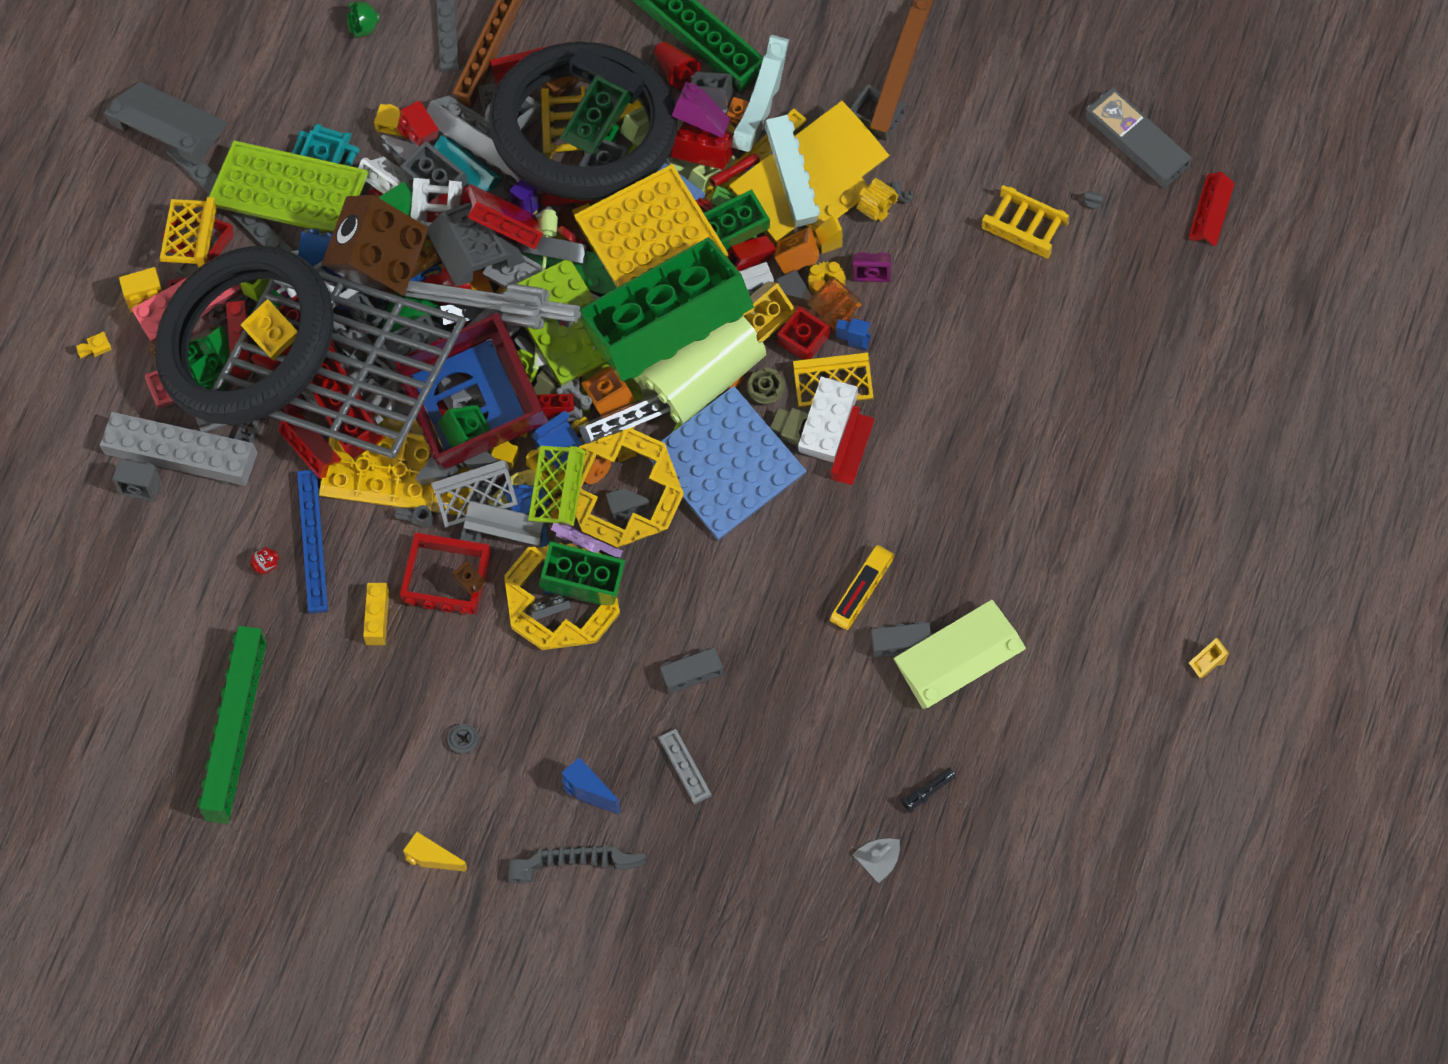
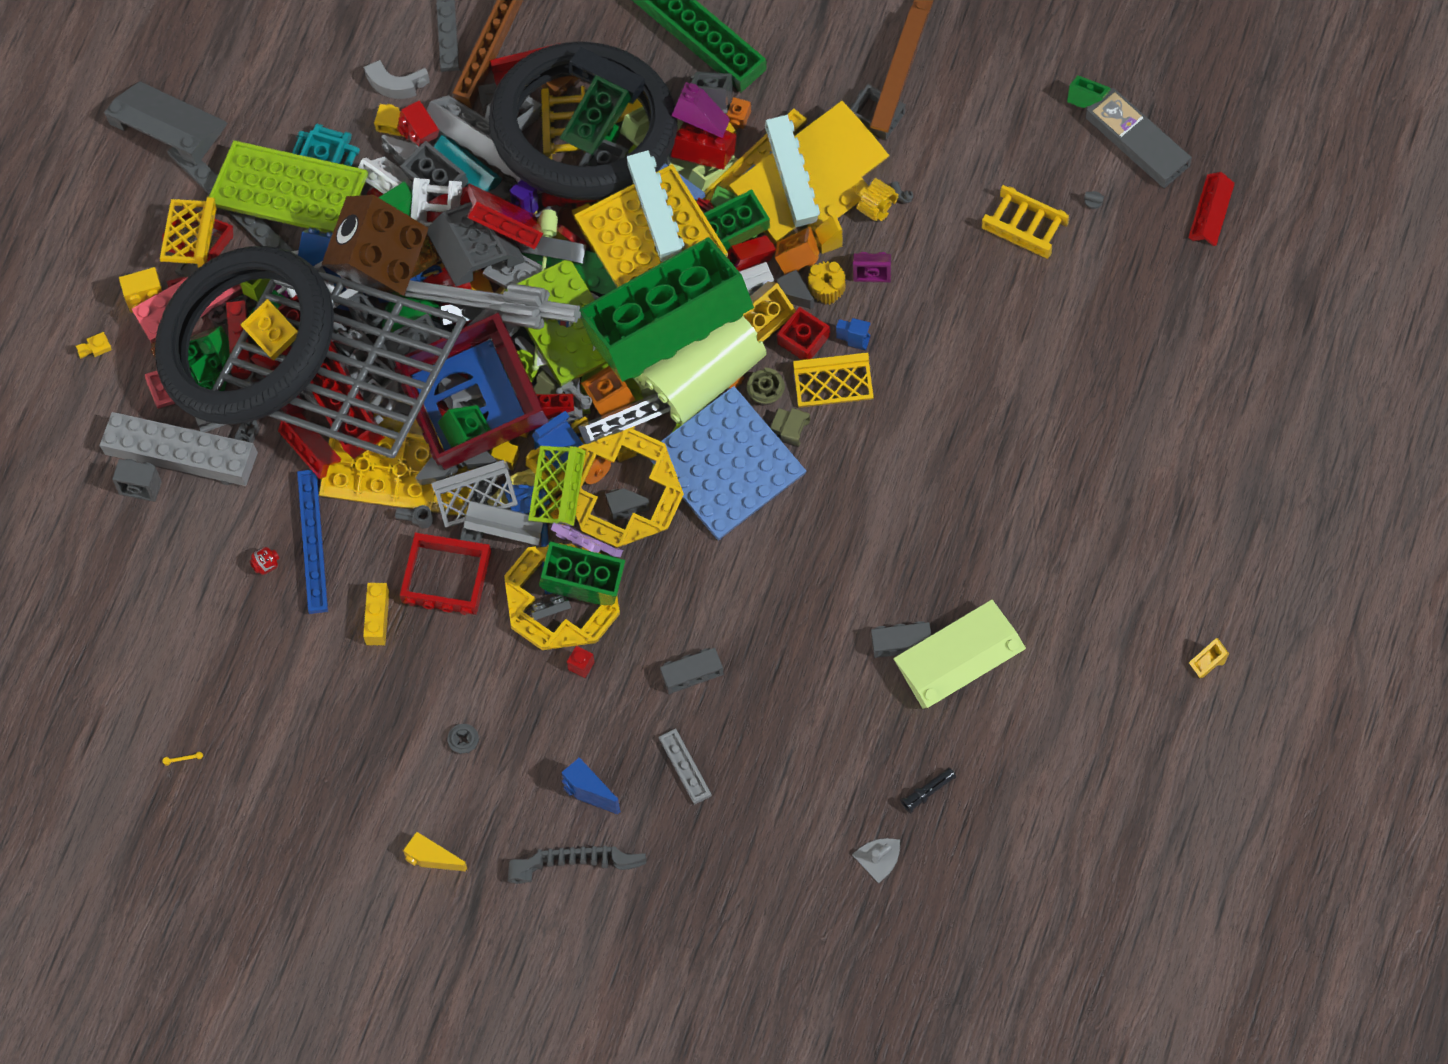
green brick [198,626,267,824] -> none
green cylinder [347,1,379,38] -> none
reddish brown brick [452,561,485,596] -> none
red cone [653,42,700,89] -> none
red piece [709,153,760,187] -> none
light aqua arch [731,35,789,152] -> none
white brick [798,377,858,463] -> none
clear orange plate [807,276,862,330] -> none
beam [830,545,895,630] -> none
red panel [831,406,874,485] -> none
none -> yellow hinge [162,752,203,766]
none -> light grey arch [364,60,430,99]
none -> red brick [567,646,595,678]
none -> light aqua brick [627,150,685,262]
none -> green slope [1067,75,1111,108]

